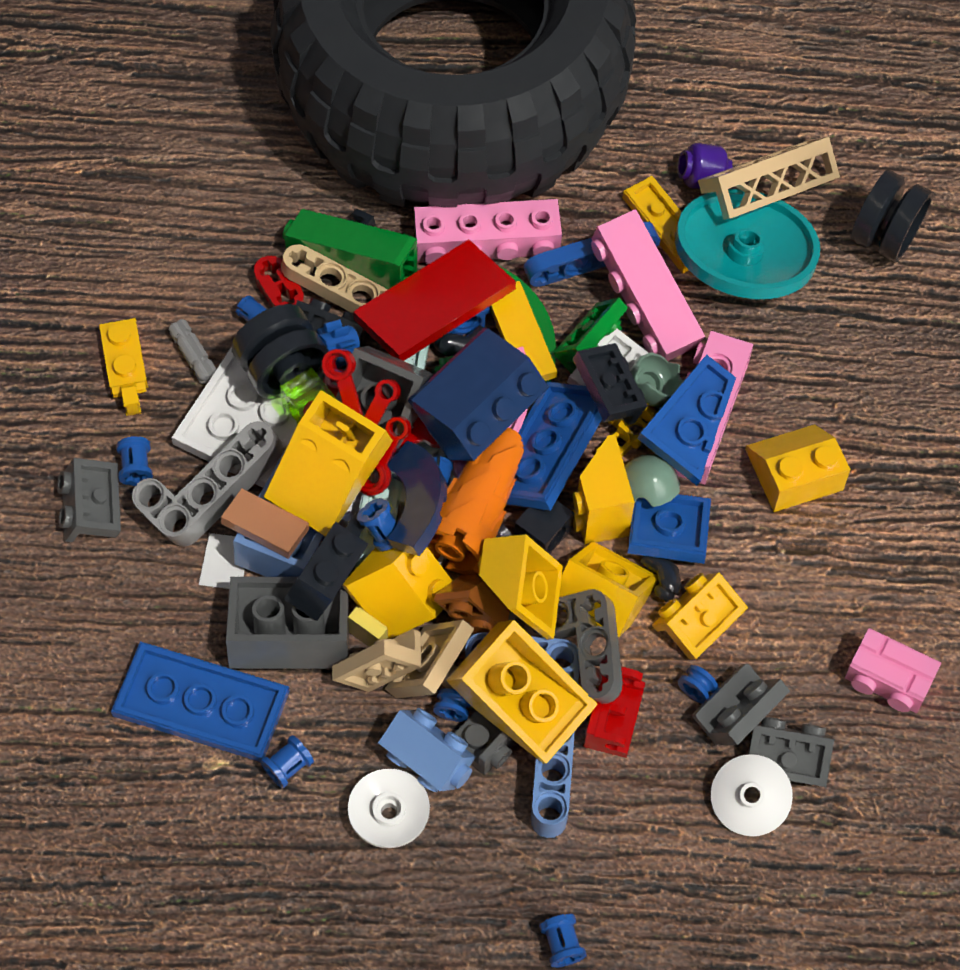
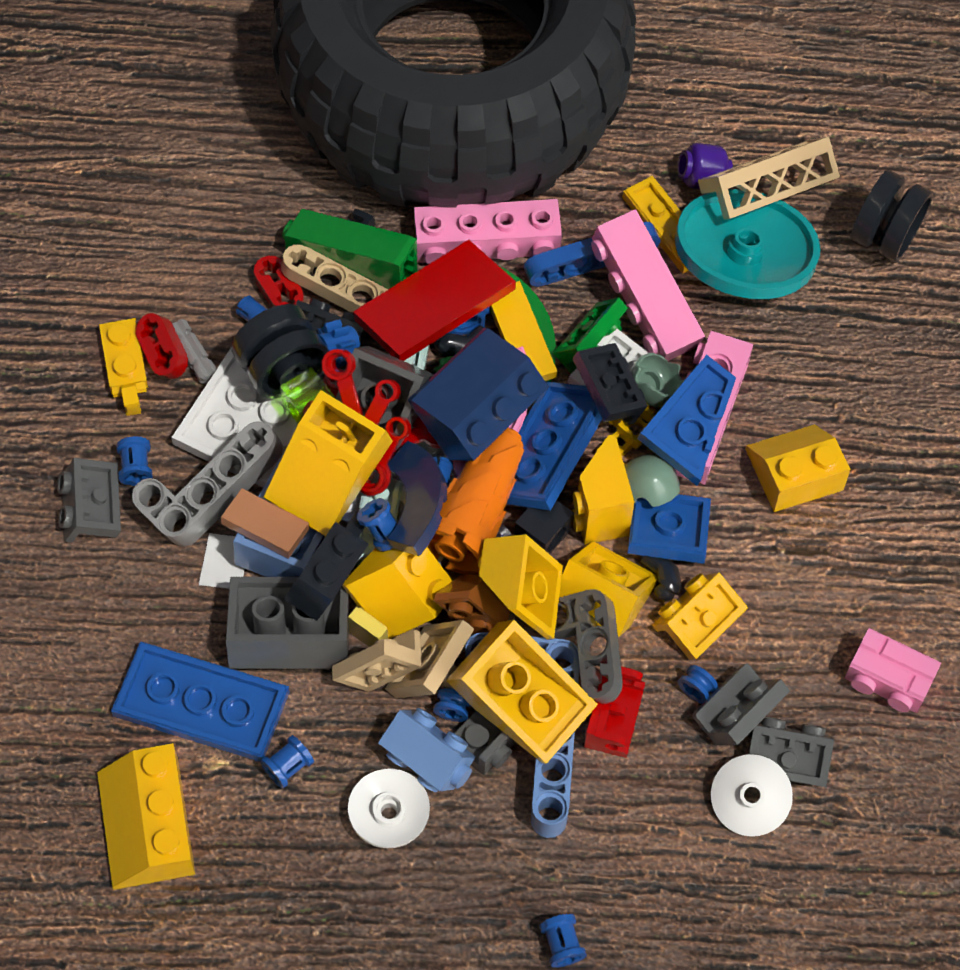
none -> yellow slope [97,743,195,890]
none -> red beam [136,313,188,379]

